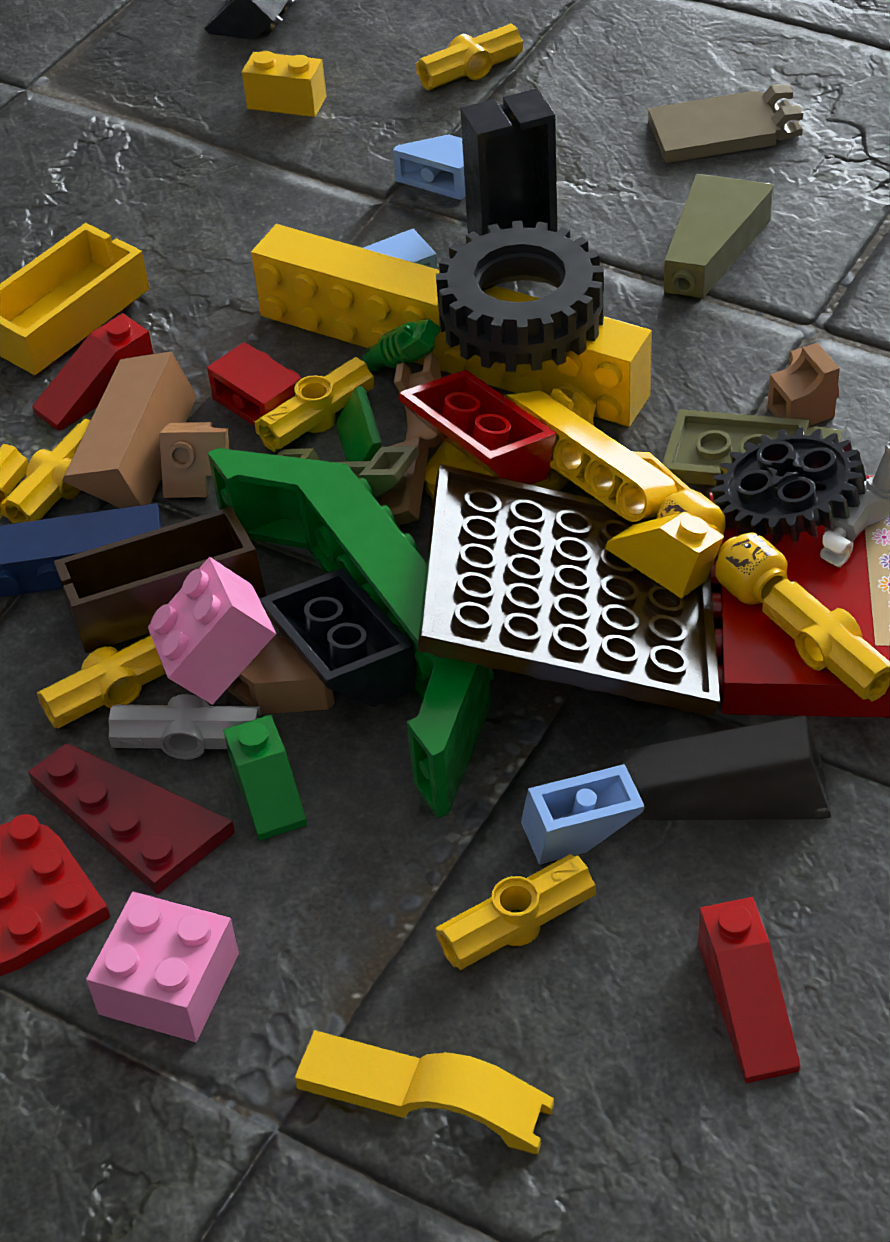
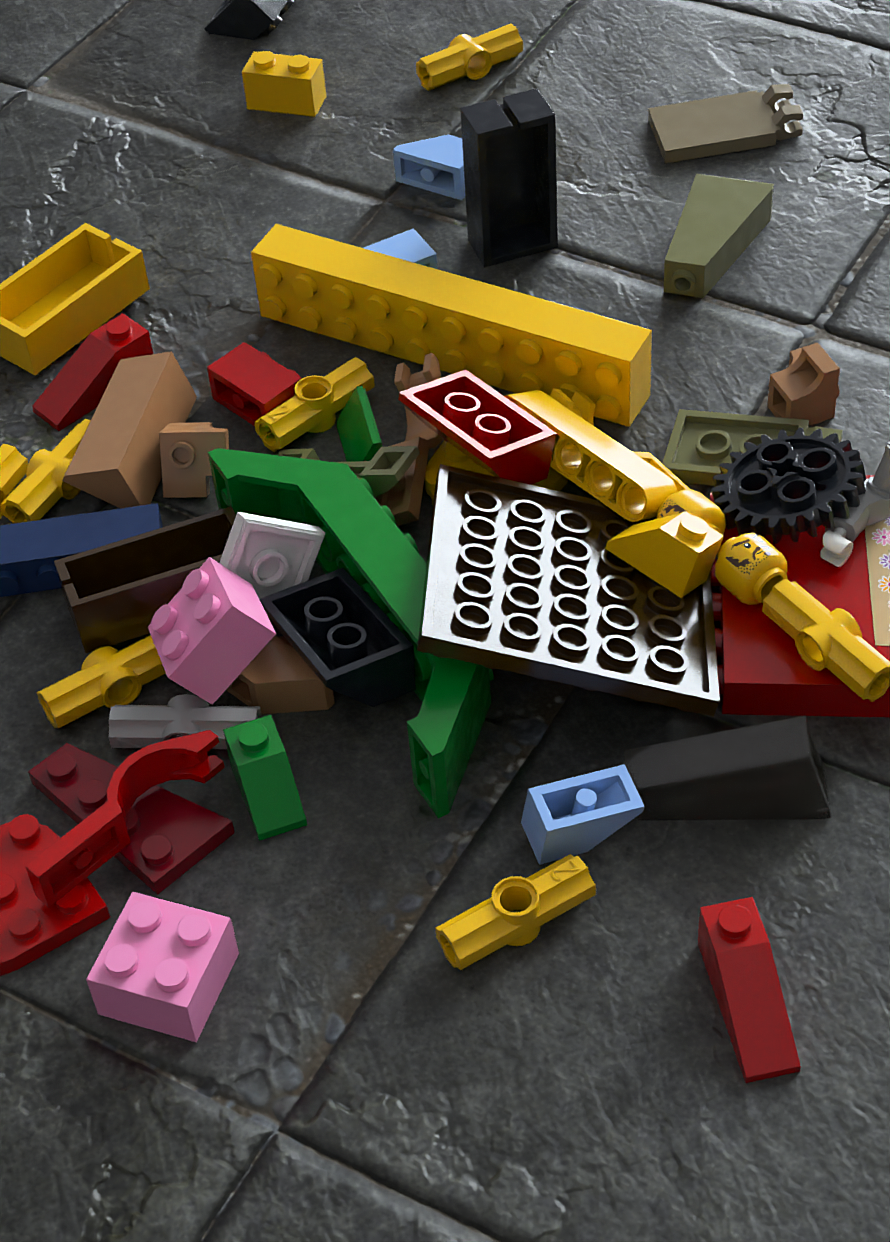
yellow piece [294,1030,554,1155] -> none
green hinge [362,319,441,372] -> none
black tyre [436,221,604,372] -> none
none -> red piece [25,730,225,908]
none -> white tile [219,512,325,599]

